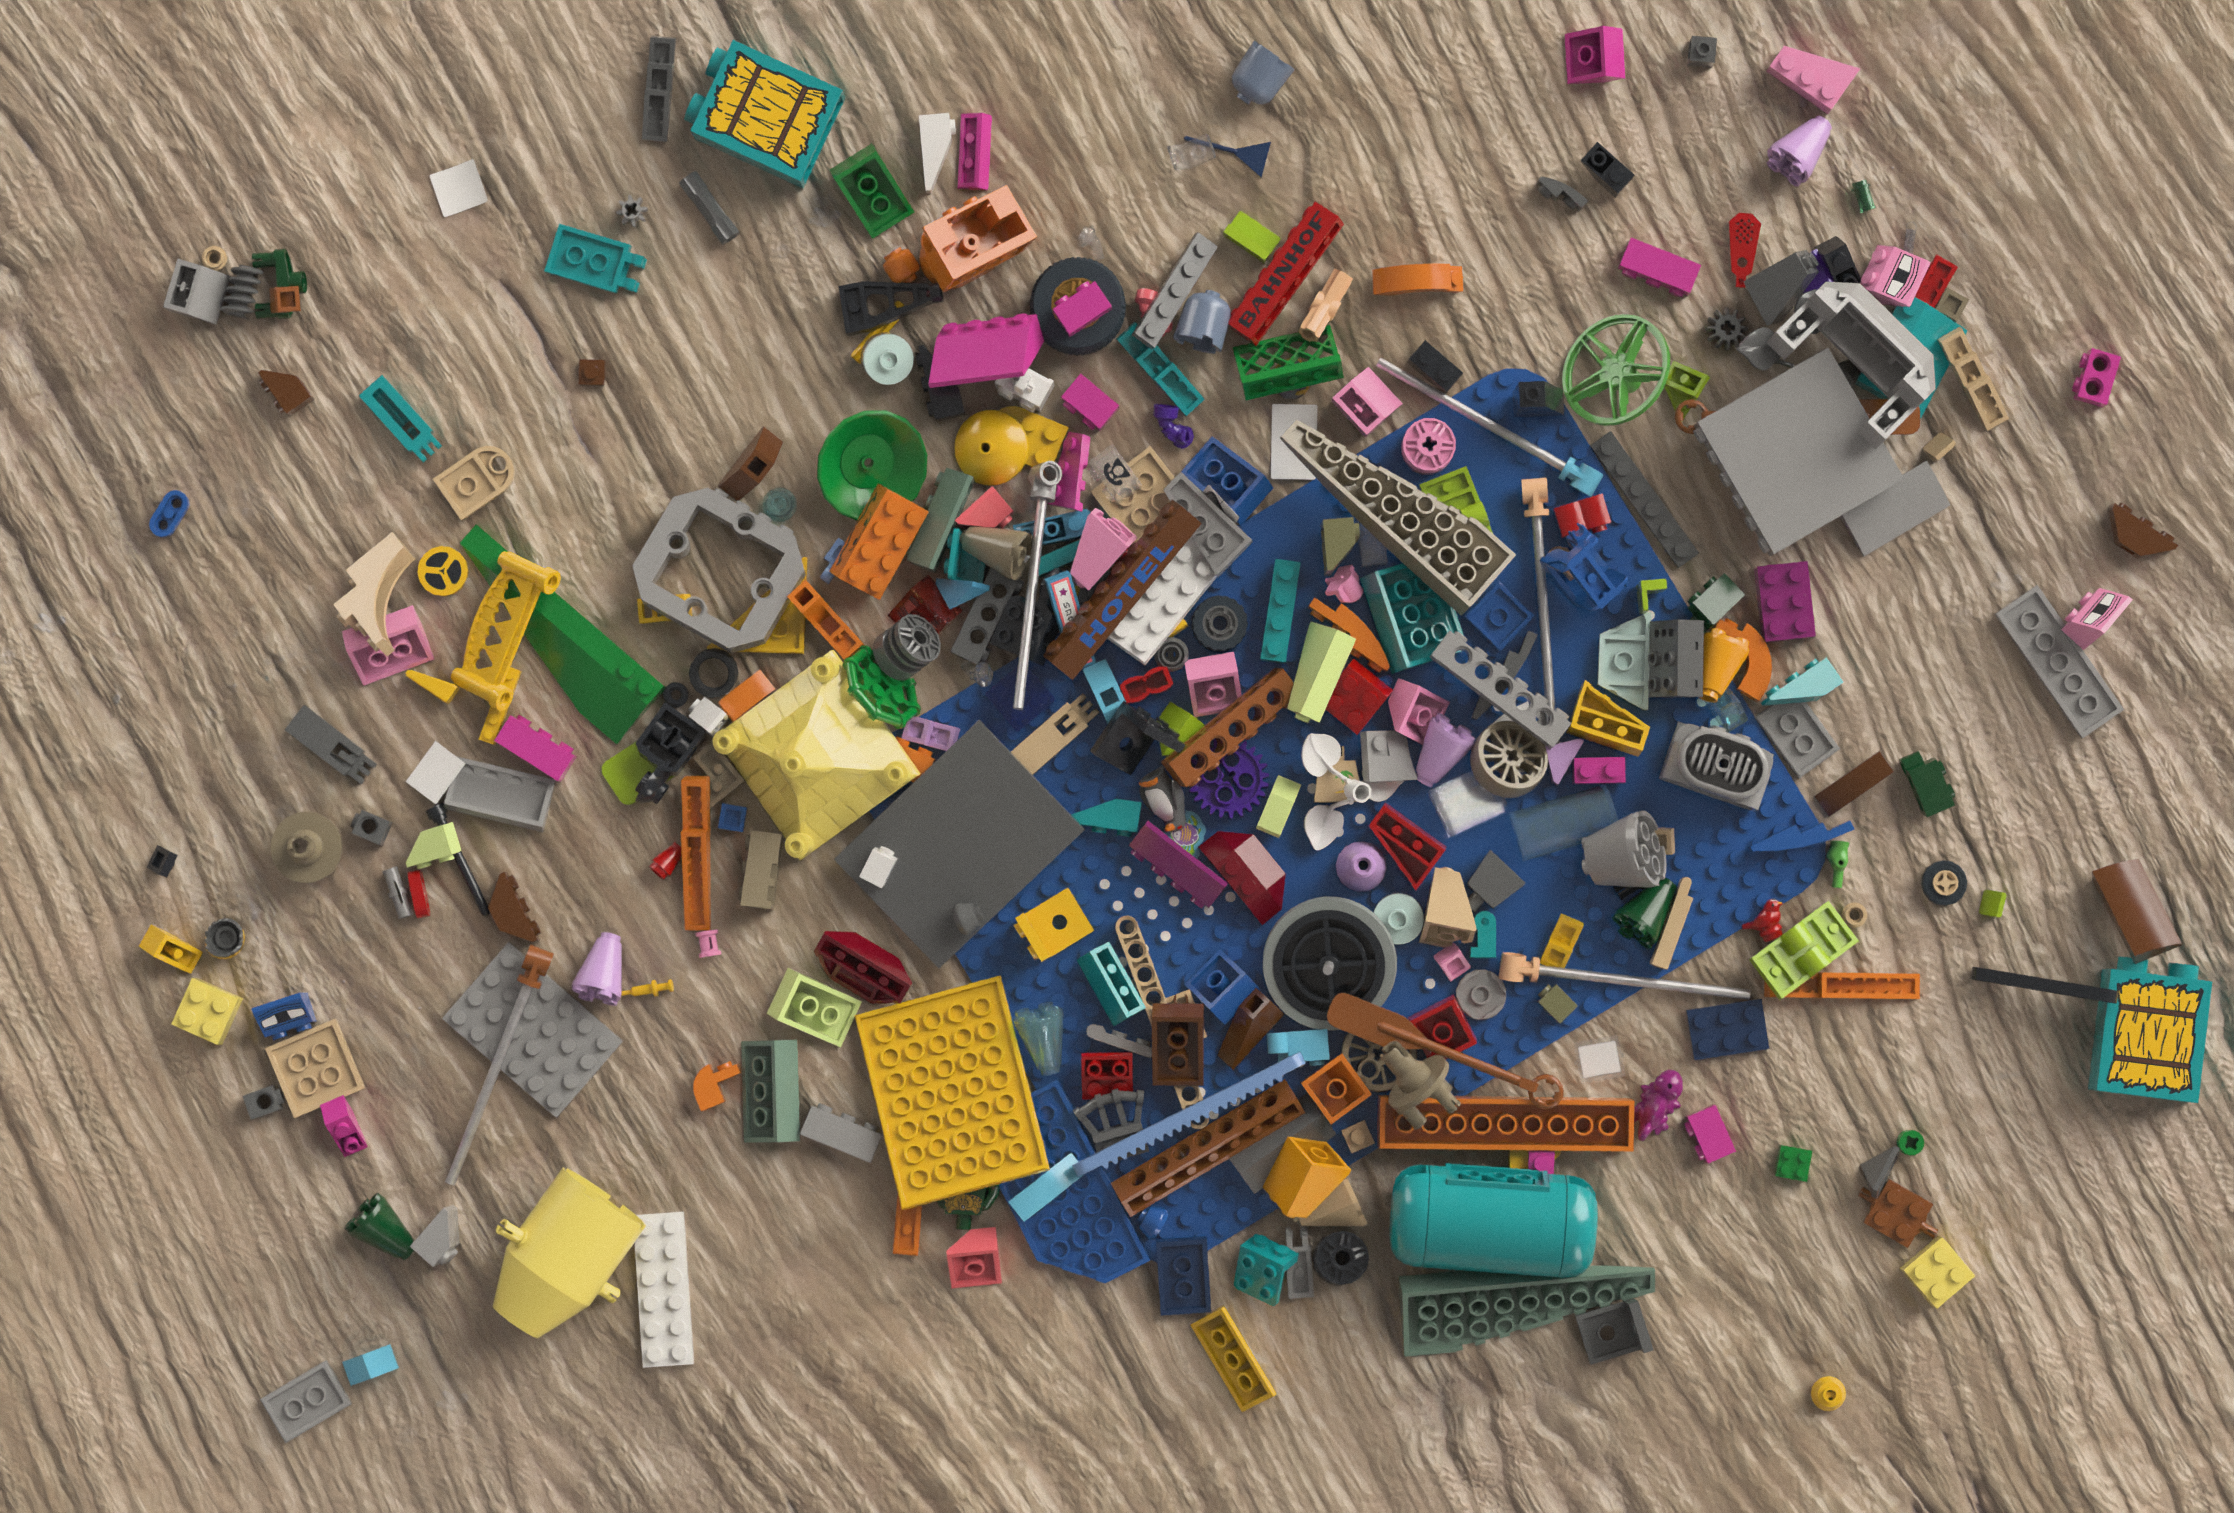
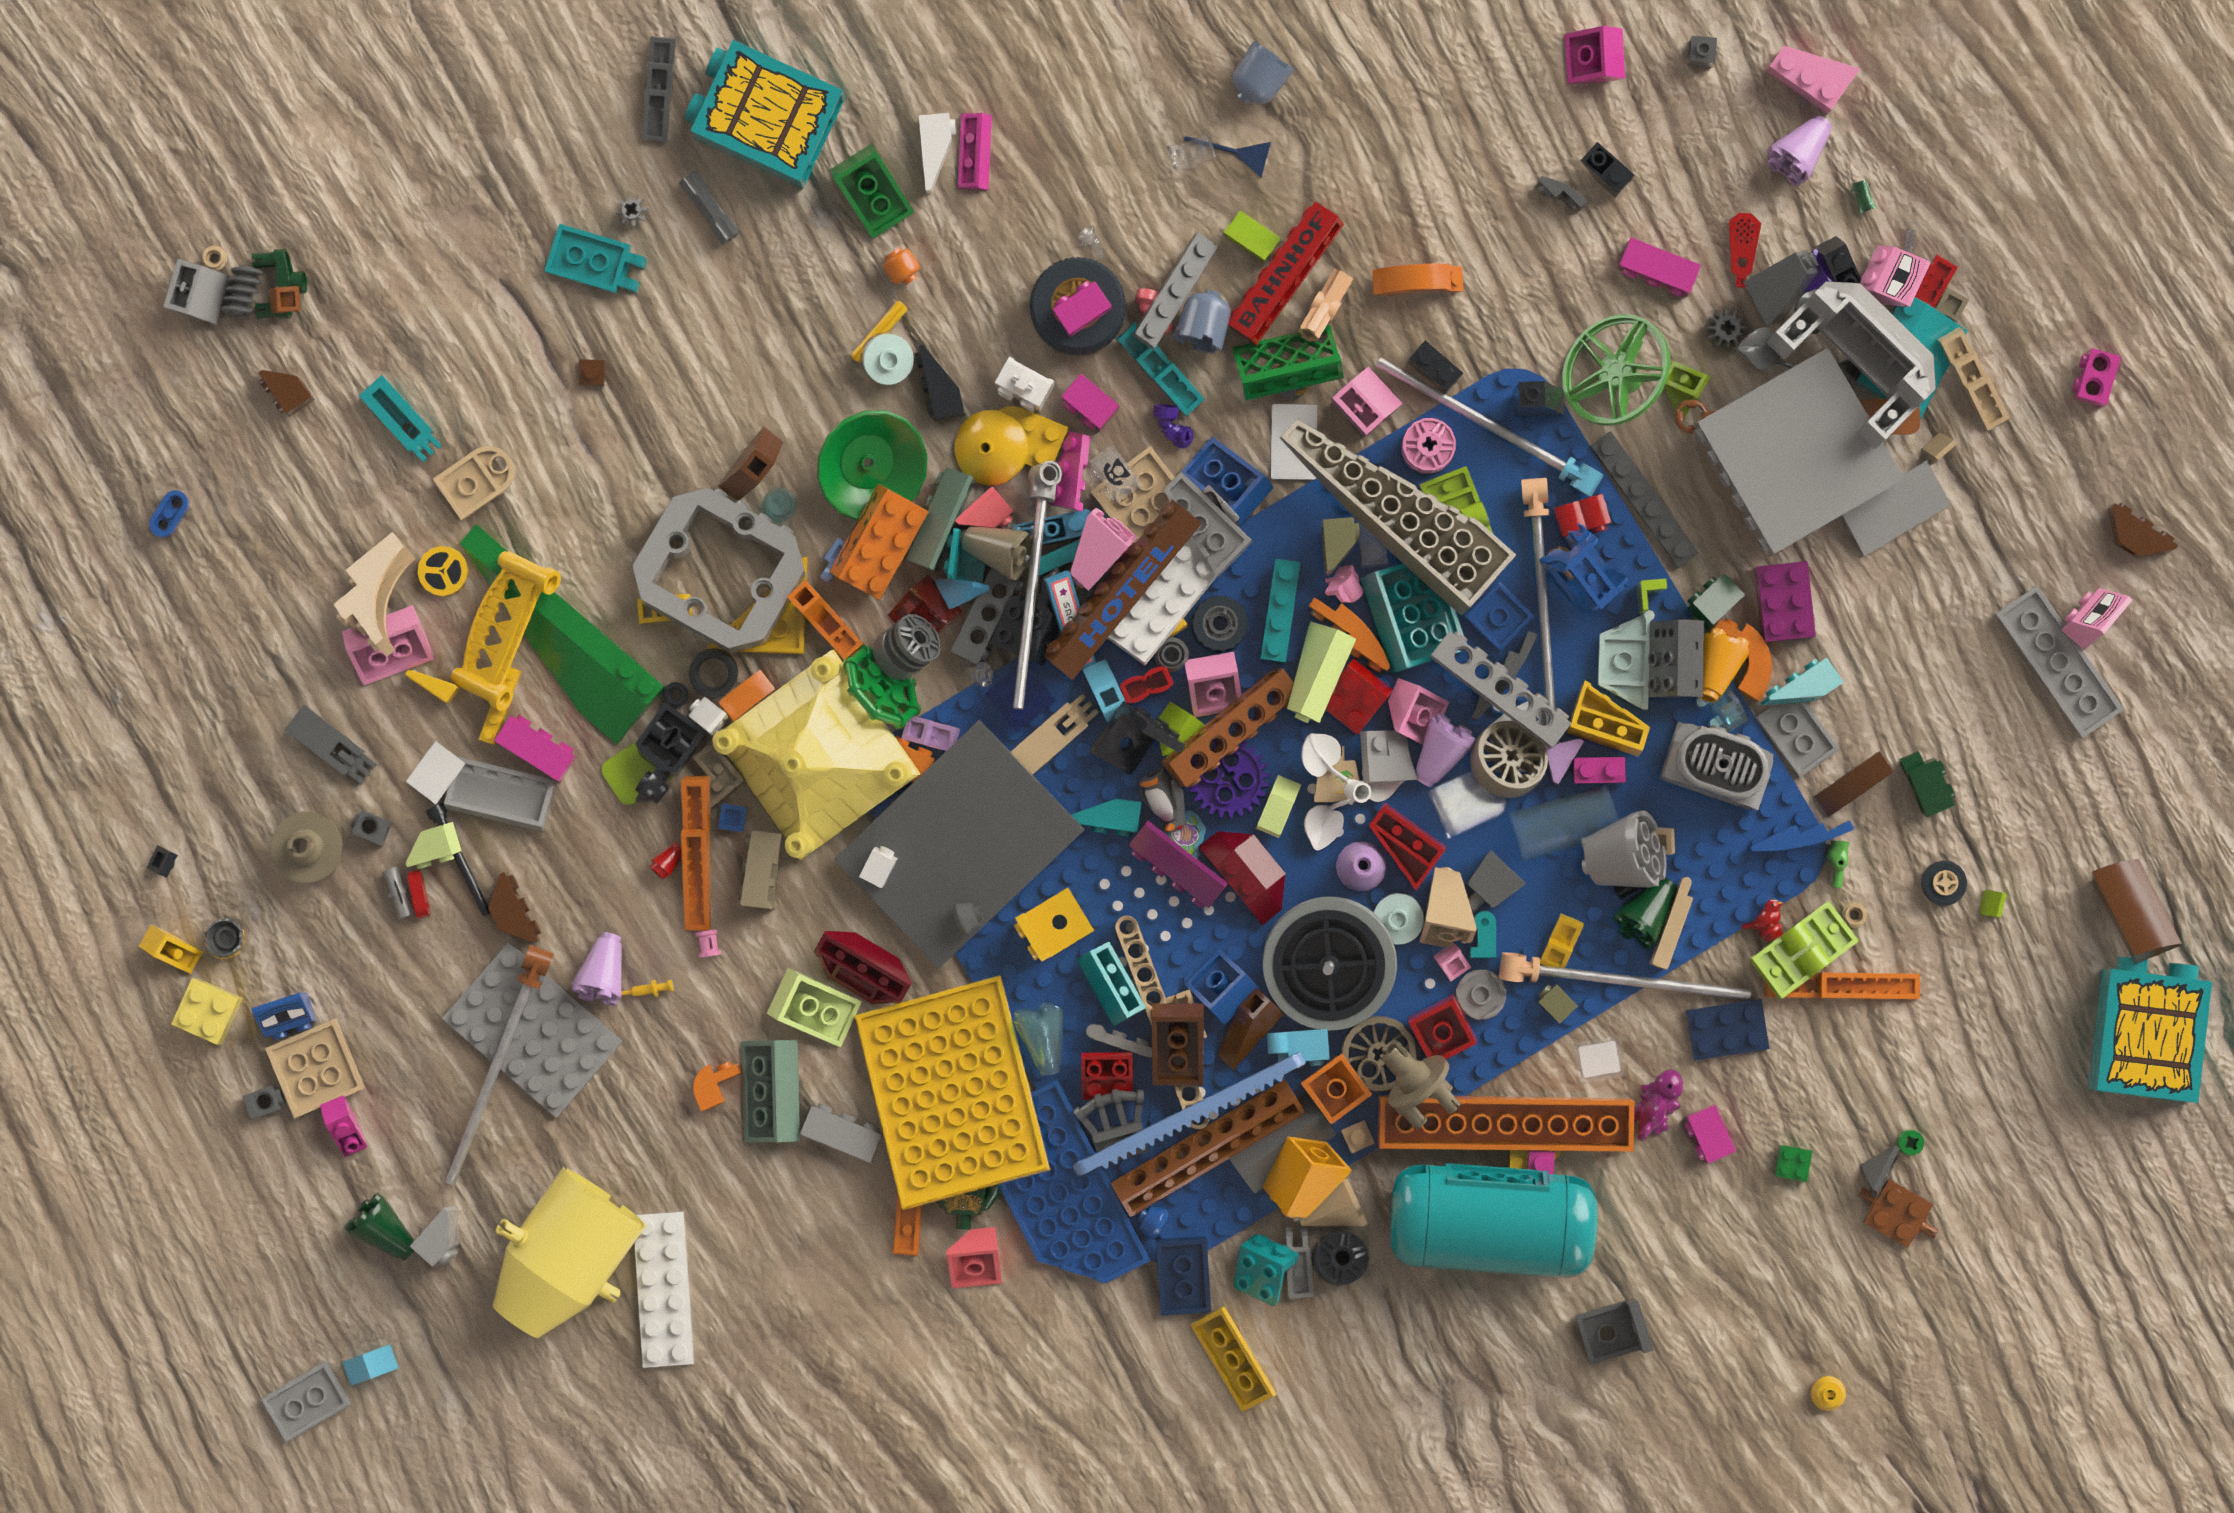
white sticker [430,159,488,217] -> none
black plate [838,281,944,336] -> none
orange brick [919,185,1037,292] -> none
dark pink slope [928,313,1044,388] -> none
medium azure slope [1009,1152,1086,1222] -> none
dark orange piece [1327,993,1564,1109] -> none
sand green wedge [1398,1265,1655,1357] -> none
light yellow brick [1899,1236,1975,1309] -> none
black beam [1970,967,2119,1004] -> none

